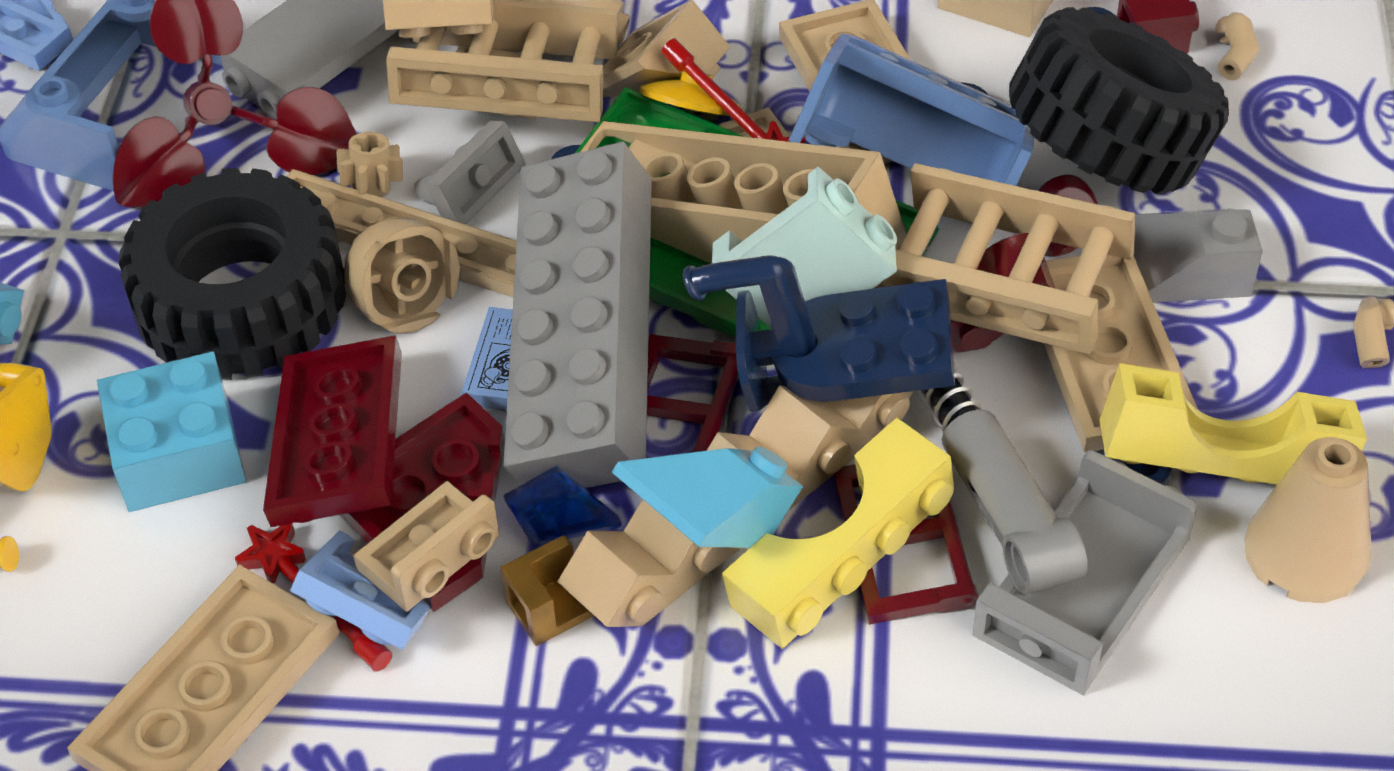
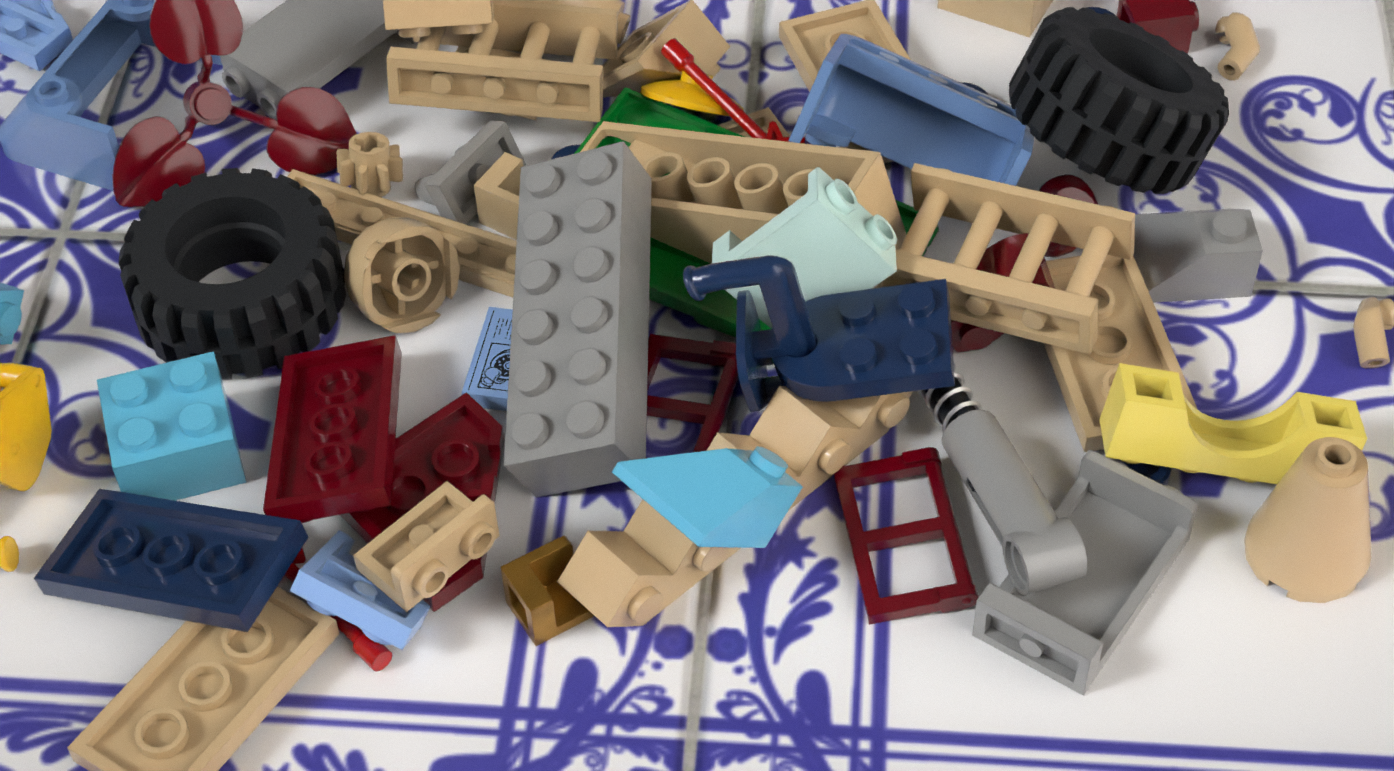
clear blue piece [503,465,622,547] -> none
light yellow arch [722,417,954,649] -> none
none -> dark blue plate [34,489,308,632]
none -> tan panel [474,152,524,240]

